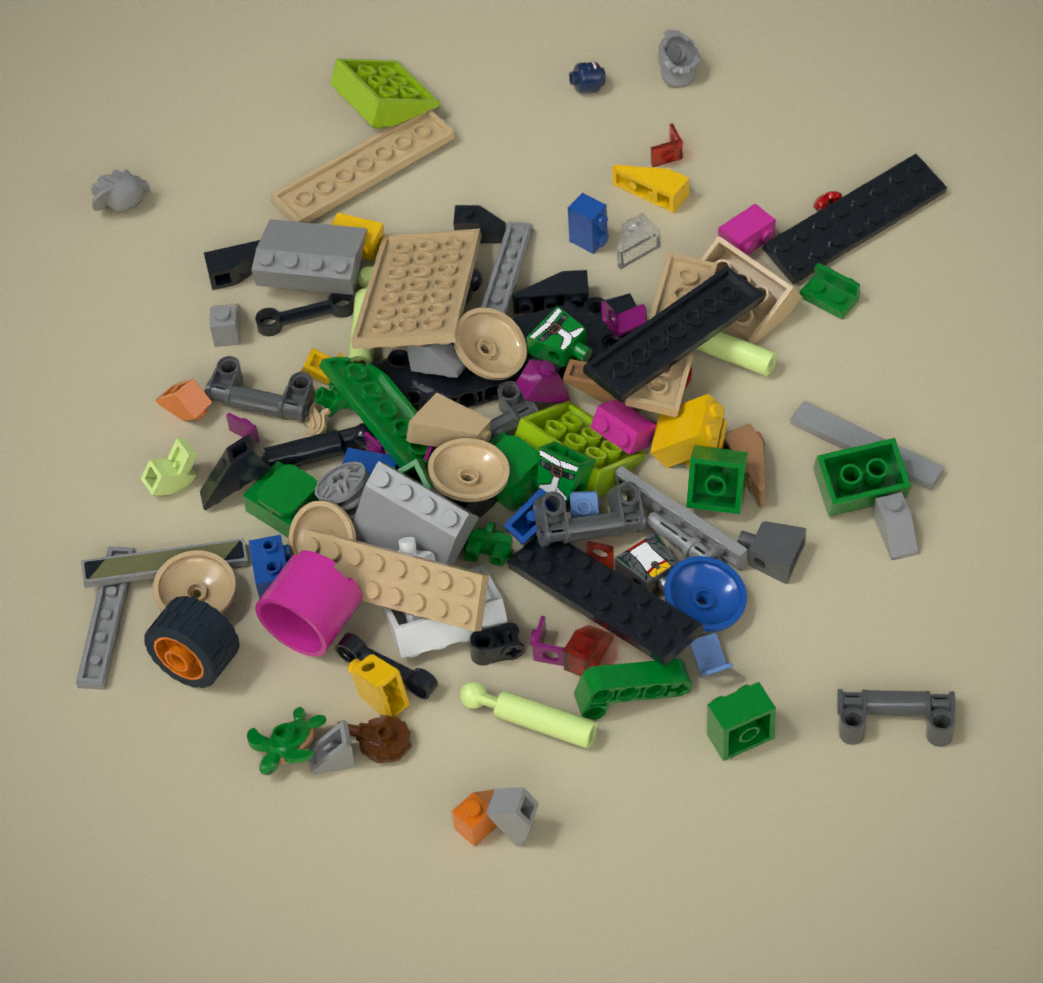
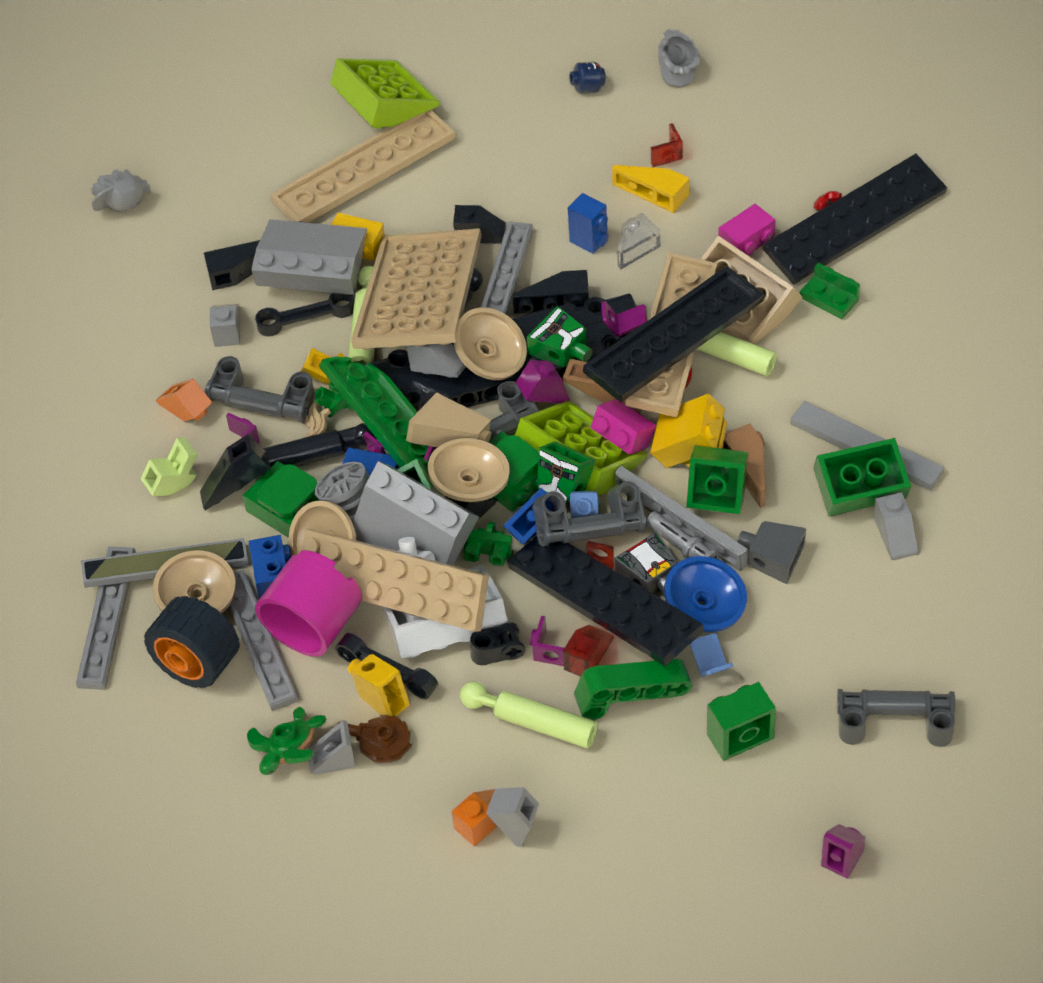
none -> light grey tile [229,570,298,711]
none -> magenta slope [821,824,866,879]

